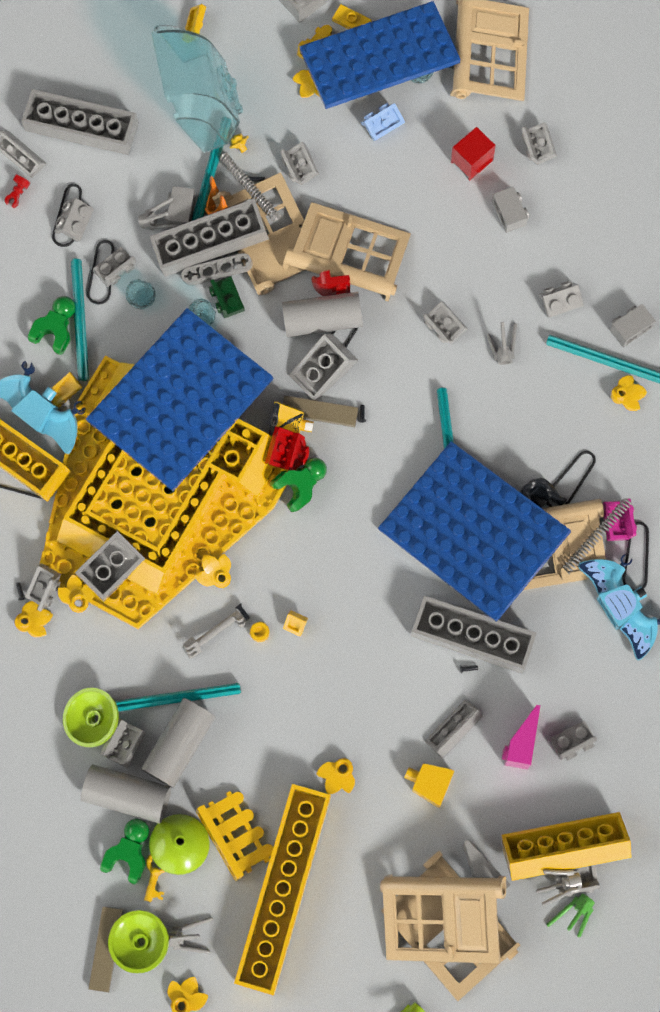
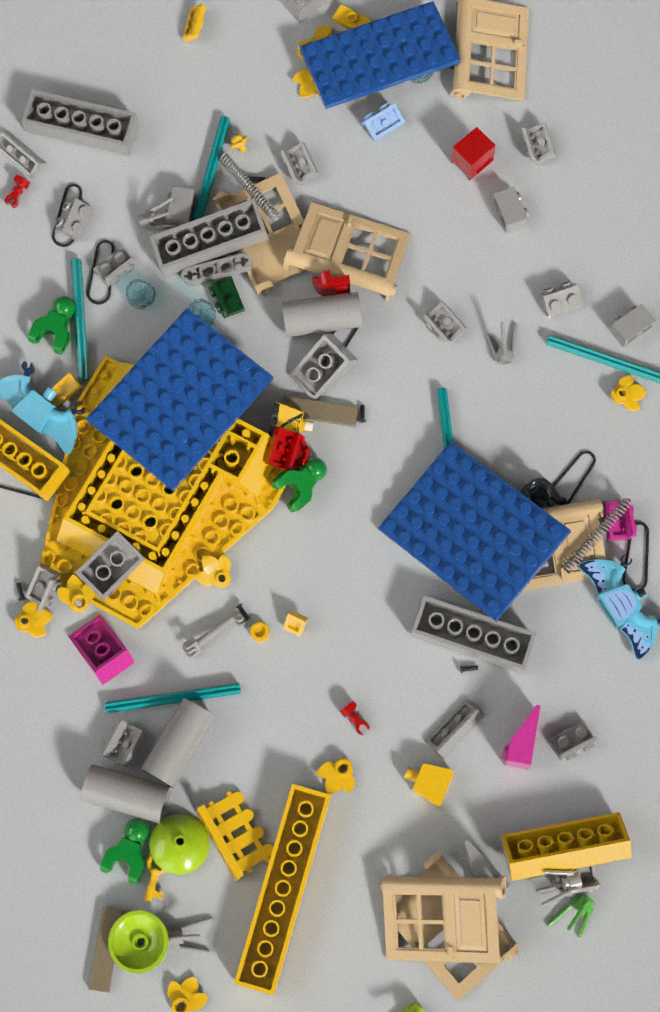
lime dish [63,688,119,748] -> none
clear light blue windscreen [151,25,243,153] -> none
orange helmet [205,176,228,215] -> none
none -> dark pink slope [68,615,135,685]
none -> red piece [339,700,370,735]

